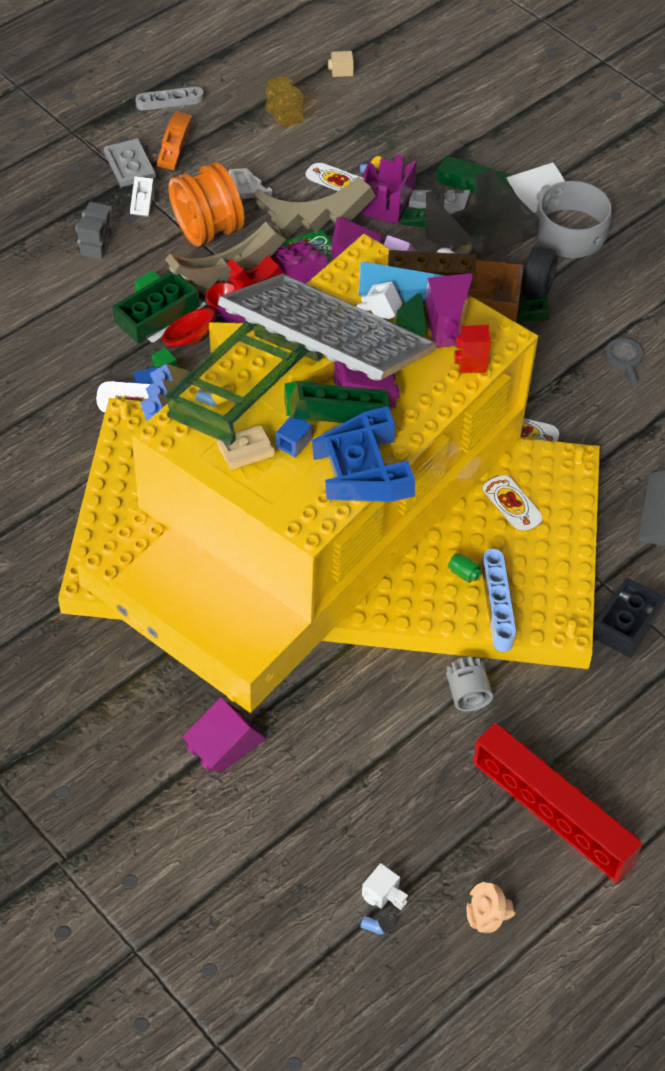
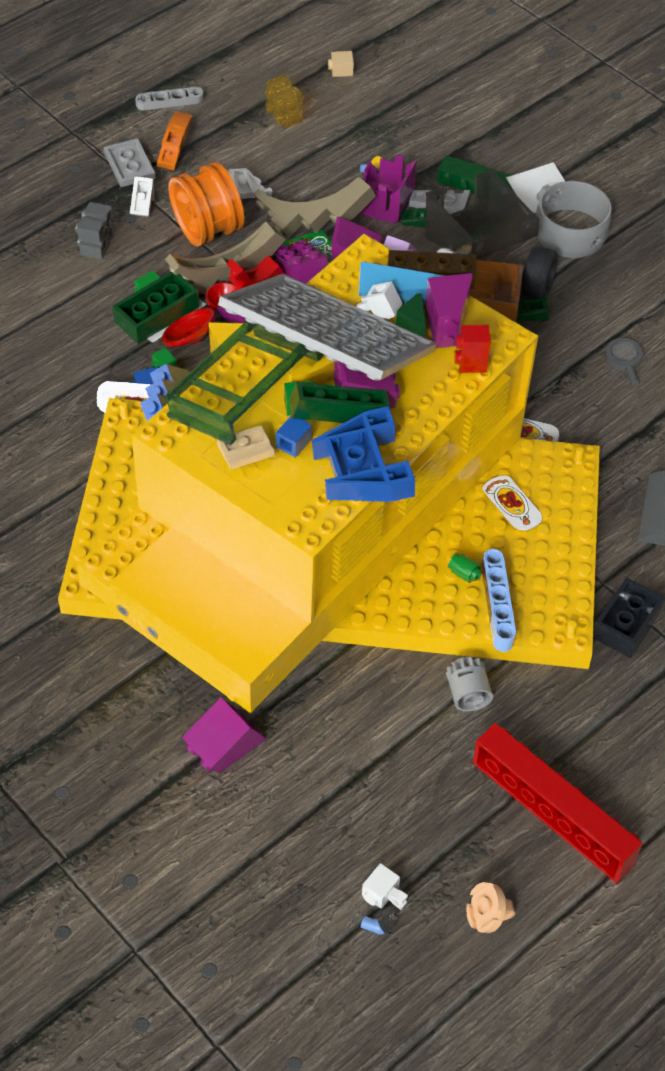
medium blue arm [195,388,231,407] -> none
sticker [306,163,363,191] -> none

